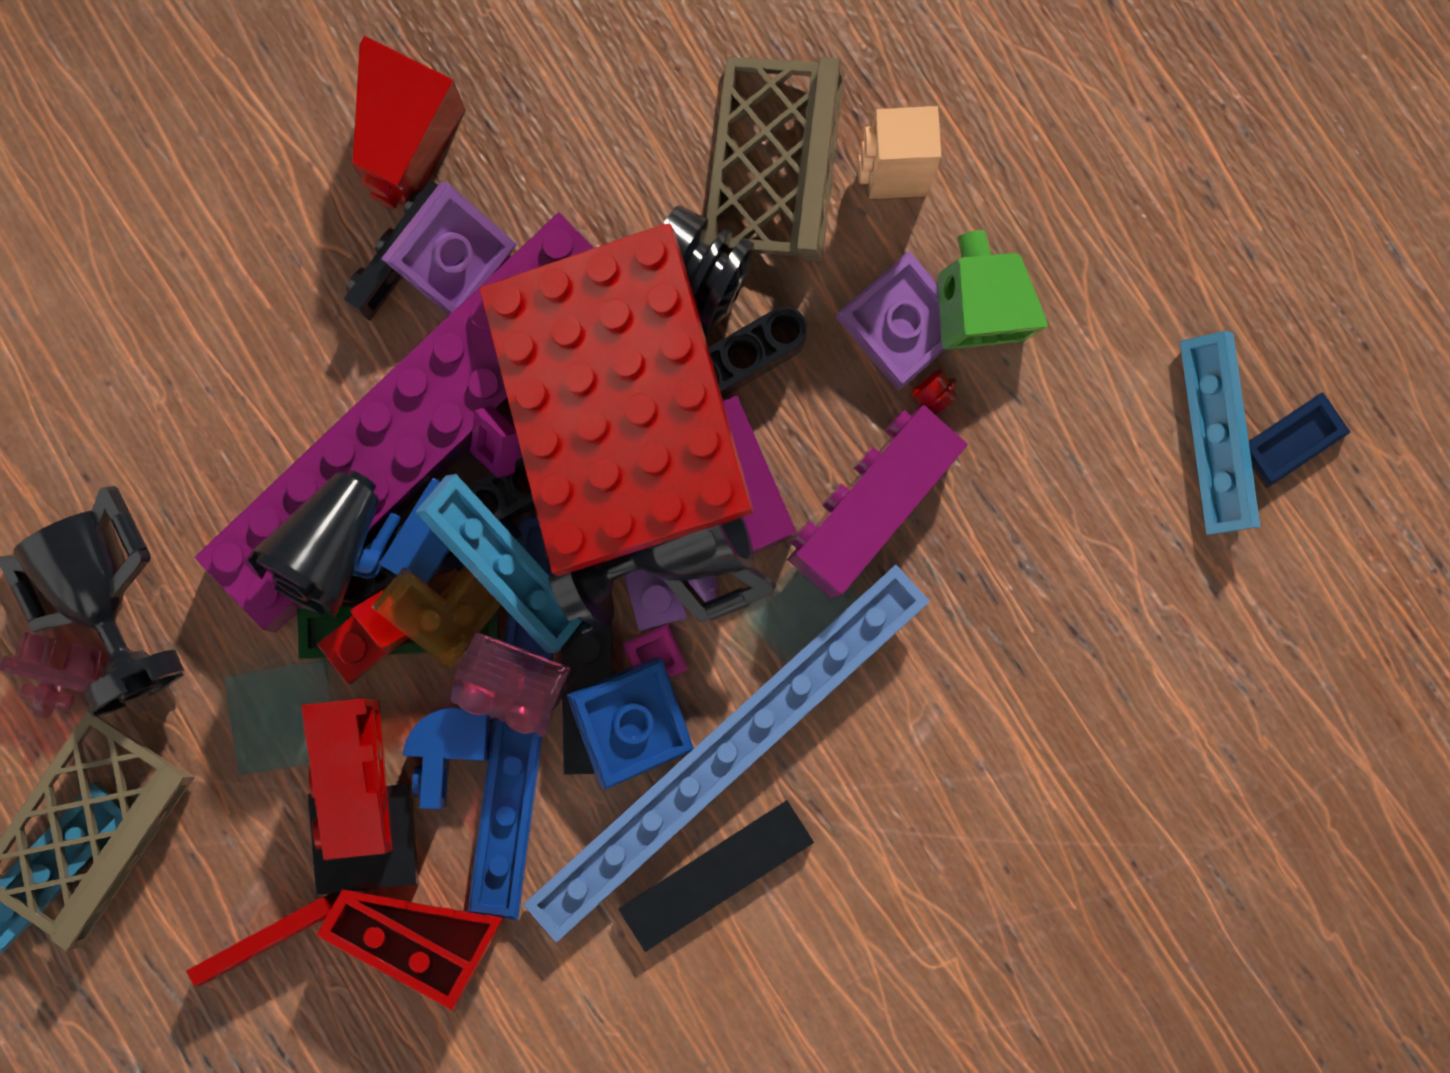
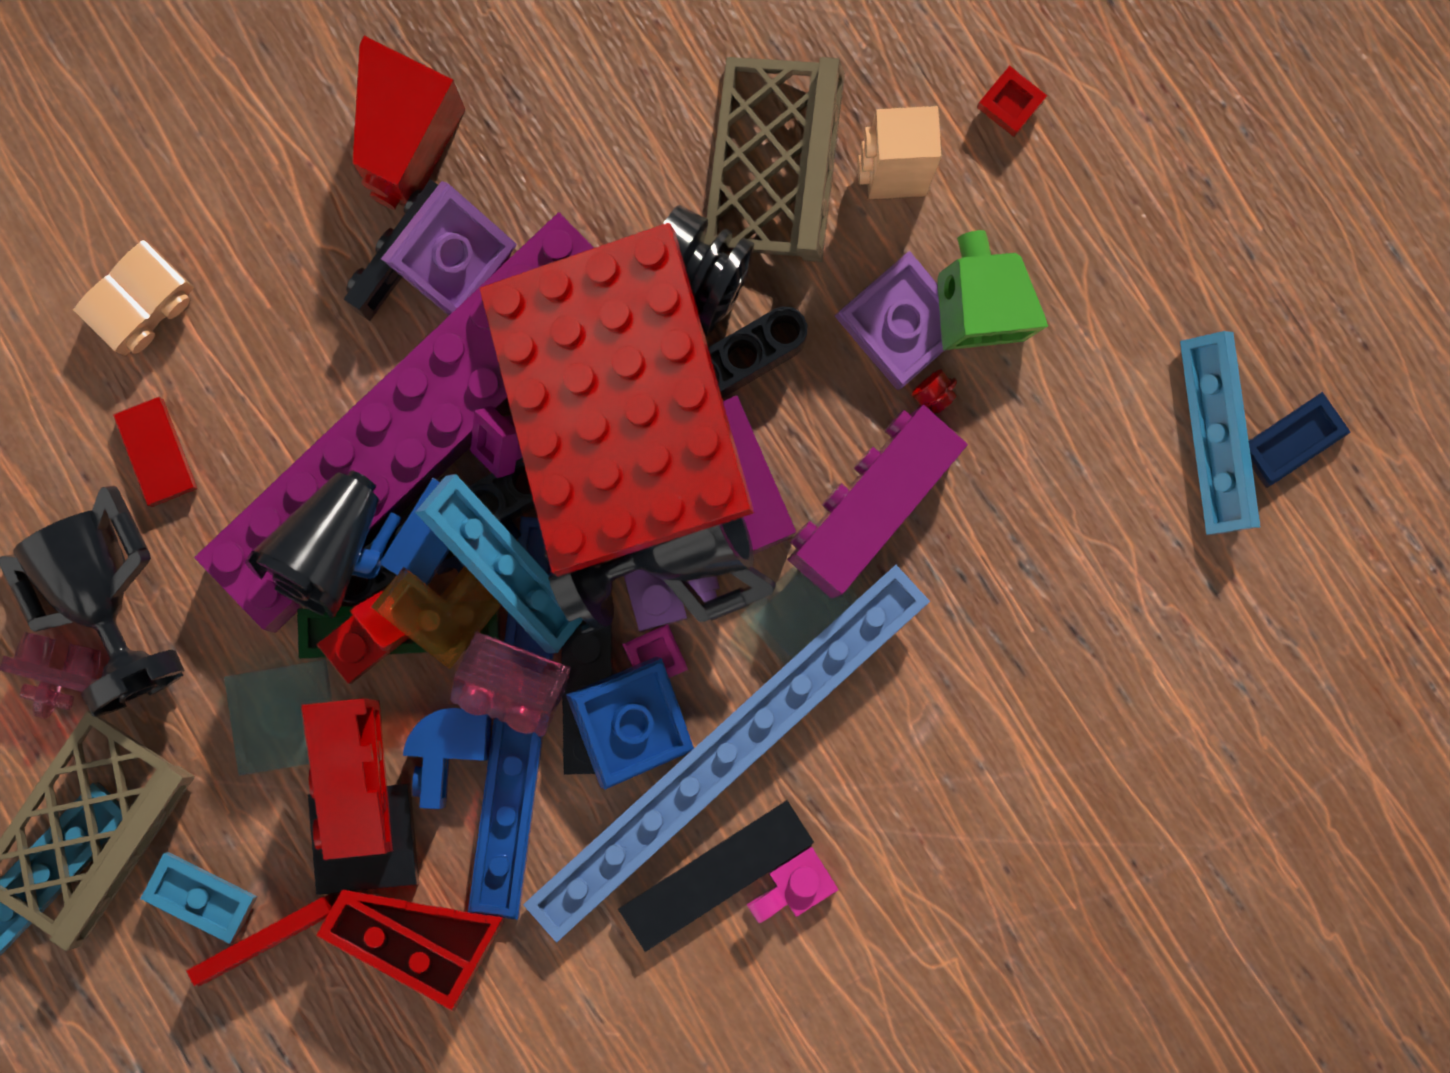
none -> light nougat brick [73,240,194,356]
none -> red tile [113,397,198,507]
none -> dark azure plate [140,852,258,944]
none -> dark pink plate [747,846,839,924]
none -> red plate [977,65,1048,138]

